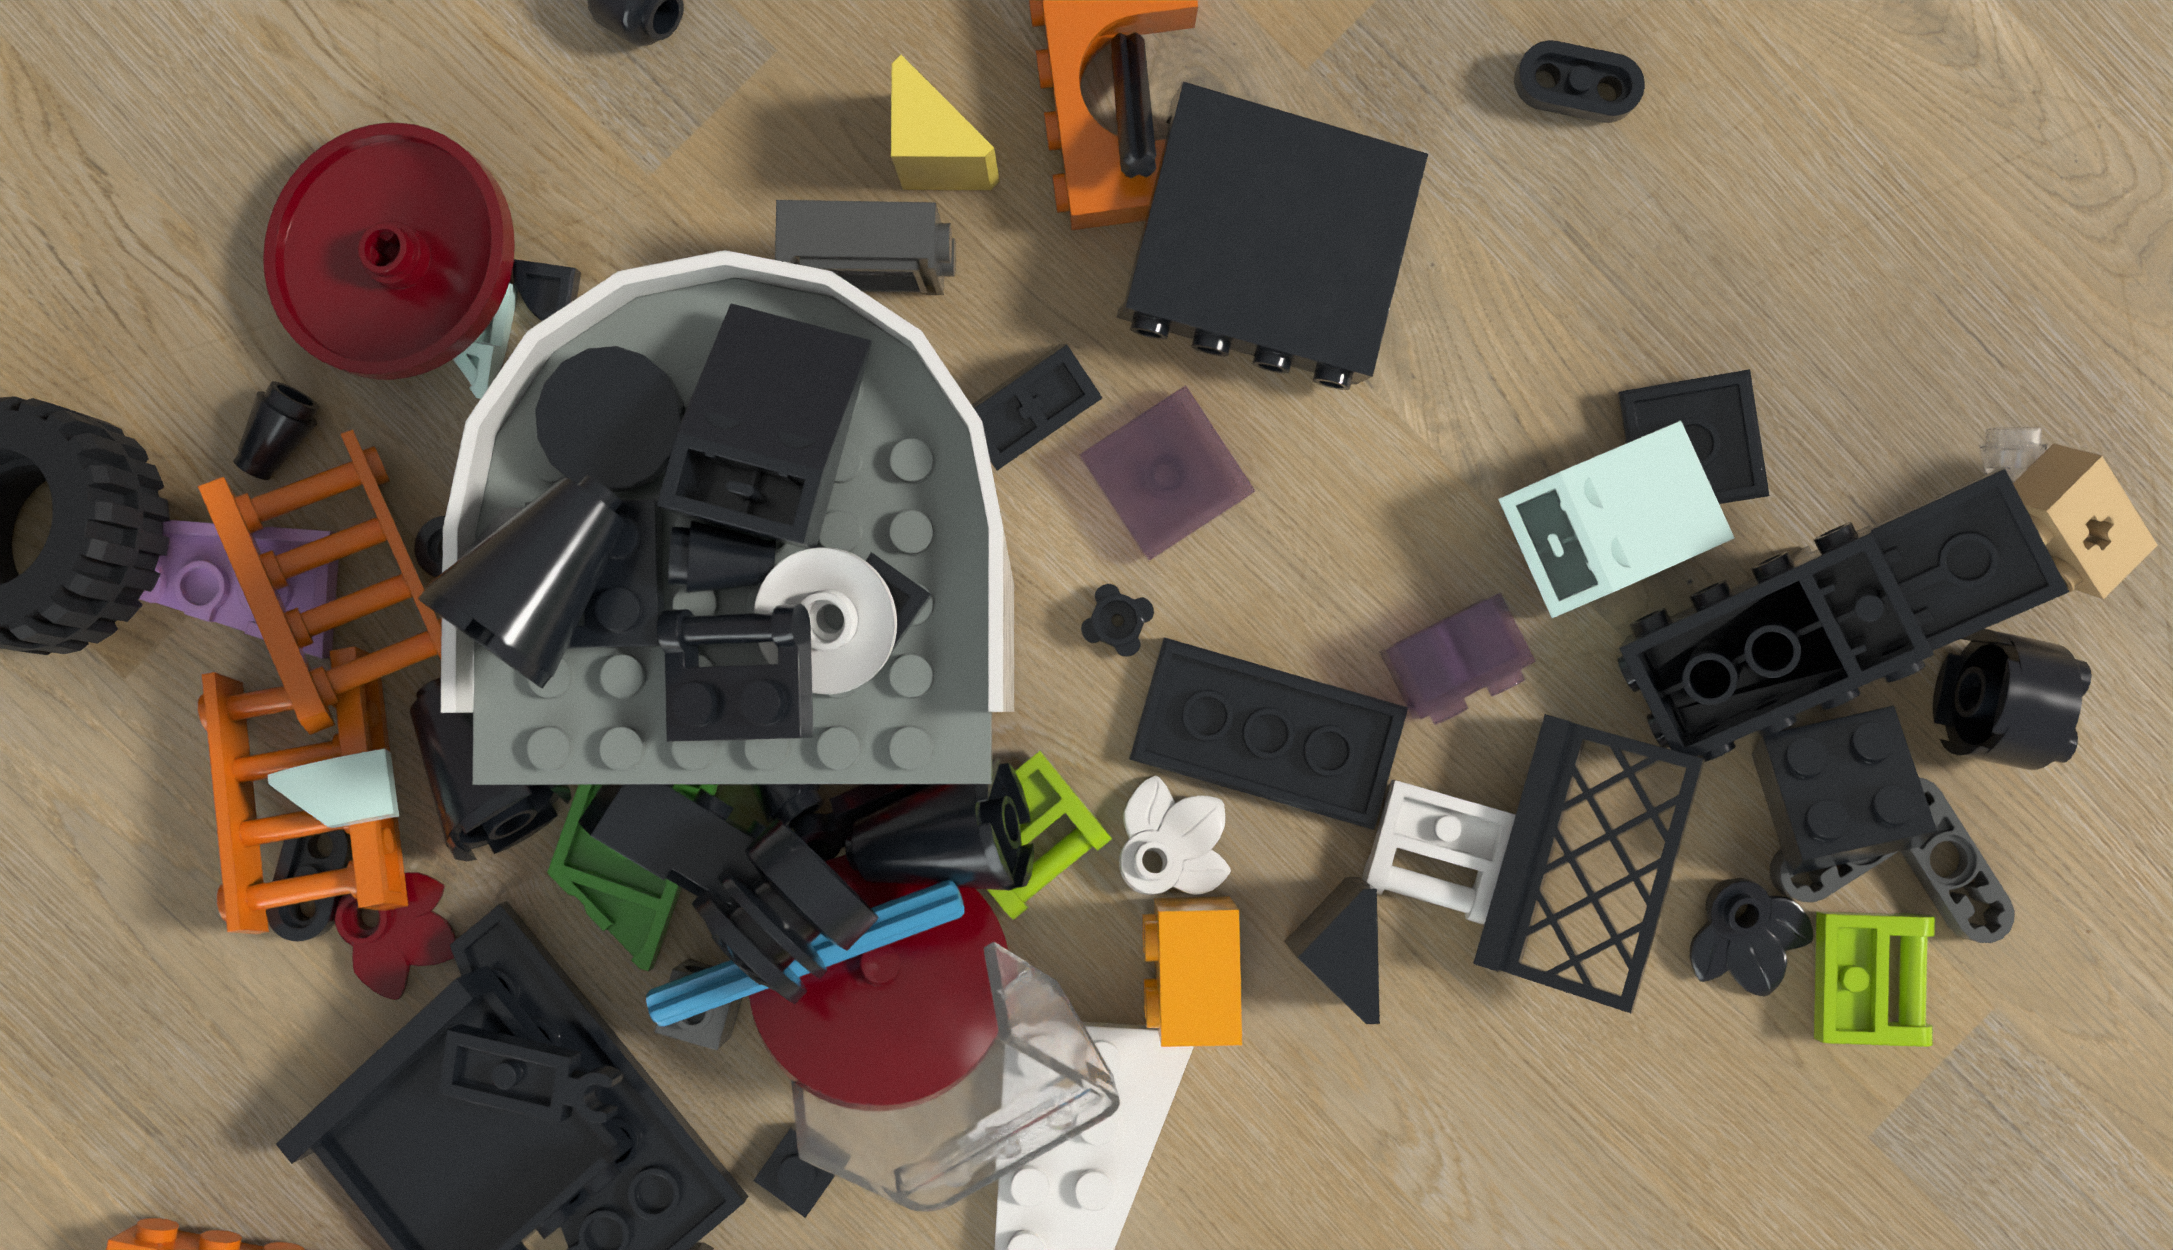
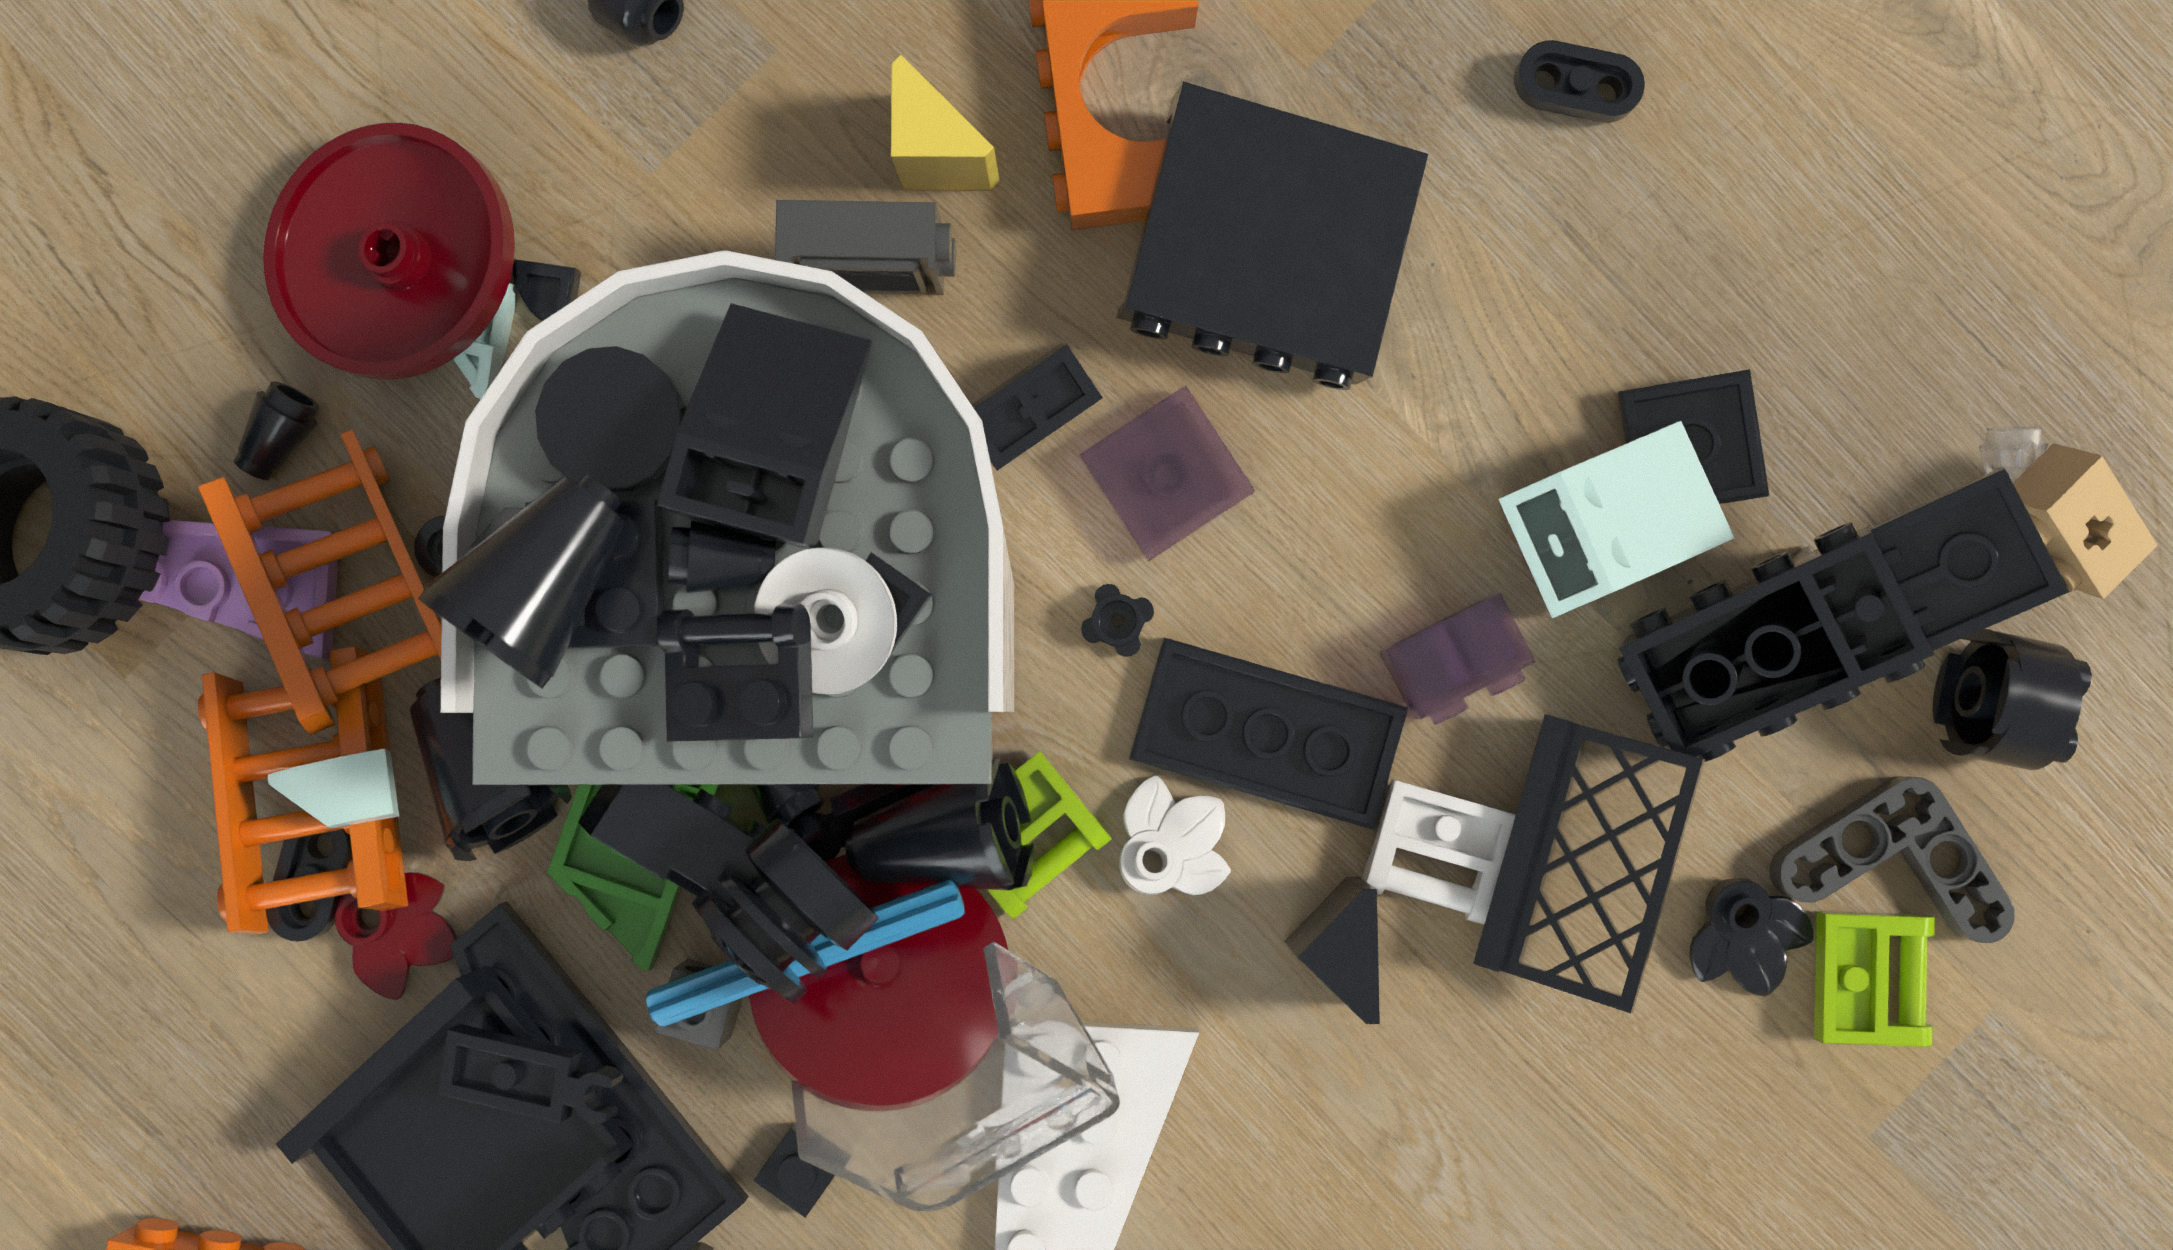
black axle [1111,32,1156,178] -> none
light orange brick [1142,896,1242,1047] -> none
black brick [1751,705,1937,876] -> none

